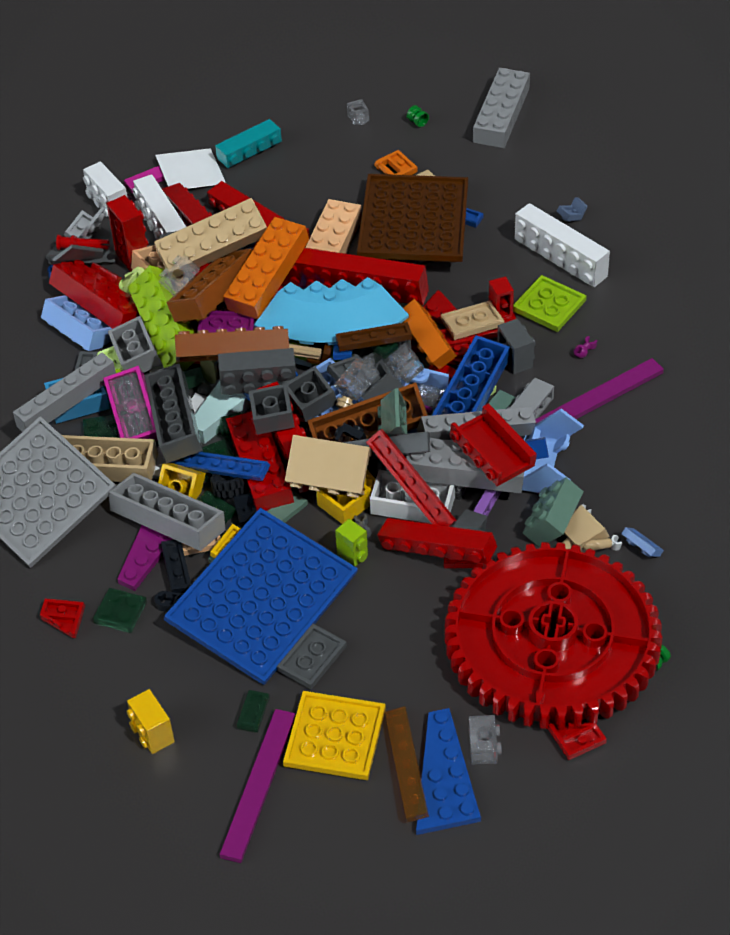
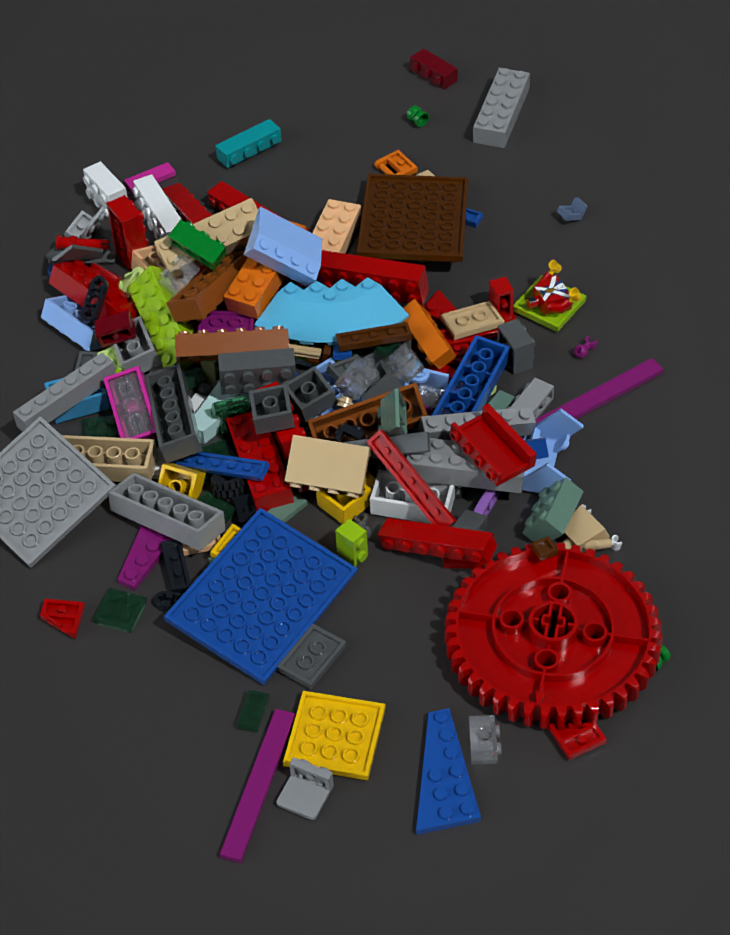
yellow brick [126,689,175,754] -> none
white sticker [155,148,226,189] -> none
clear brick [347,99,369,125] -> none
clear orange tile [385,706,429,822] -> none
white brick [515,203,610,287] -> none
medium blue plate [622,527,664,558] -> none
none -> black beam [81,276,109,326]
none -> dark red brick [94,310,136,348]
none -> green brick [168,219,226,271]
none -> clear green plate [211,394,250,418]
none -> light blue slope [244,207,322,286]
none -> light grey bracket [277,757,334,820]
none -> dark red brick [410,48,458,90]
none -> torso [526,260,582,315]
none -> reddish brown tile [531,536,558,561]

